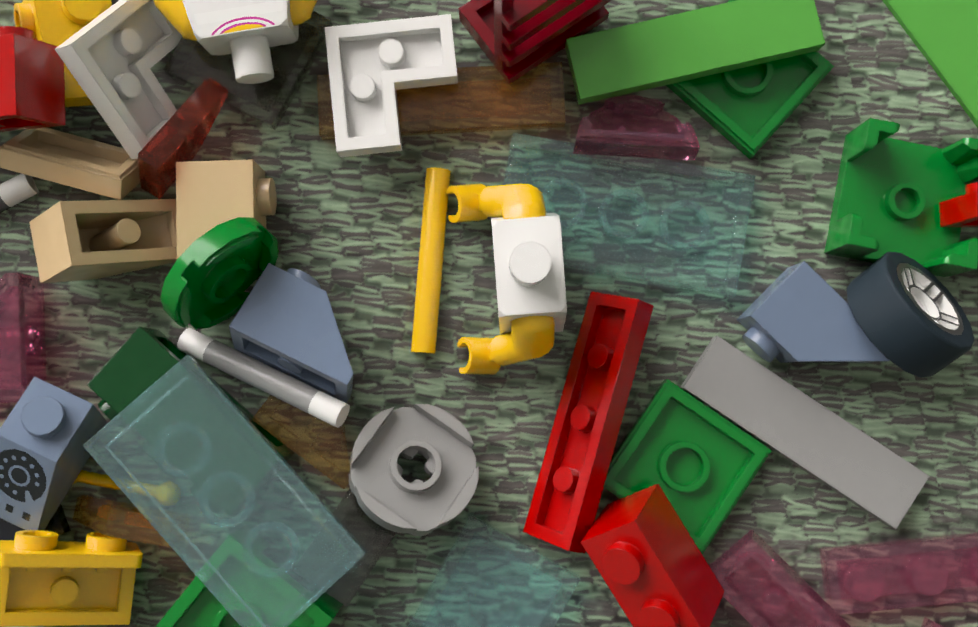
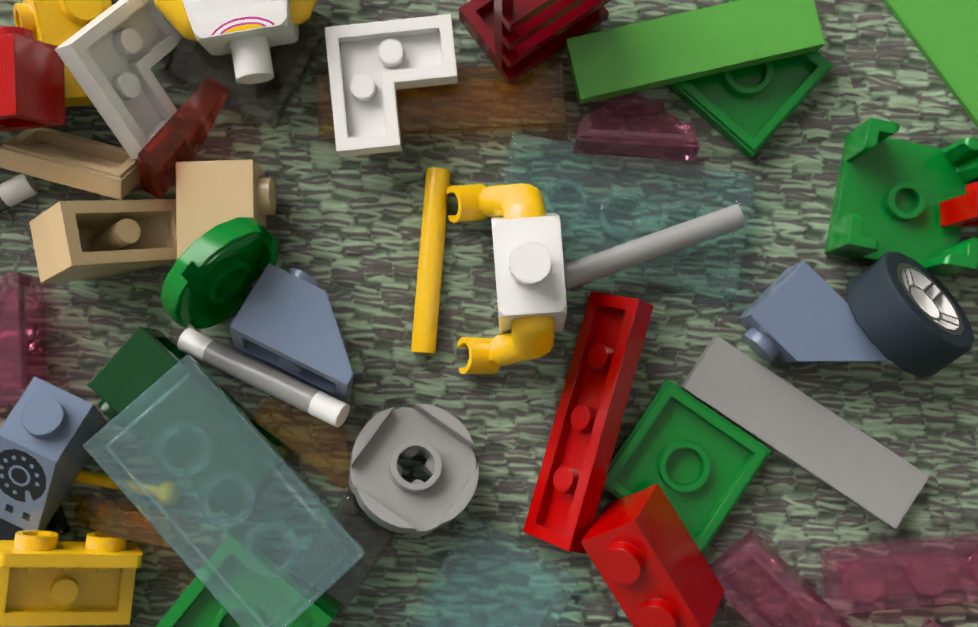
none -> light grey bar [564,204,745,290]

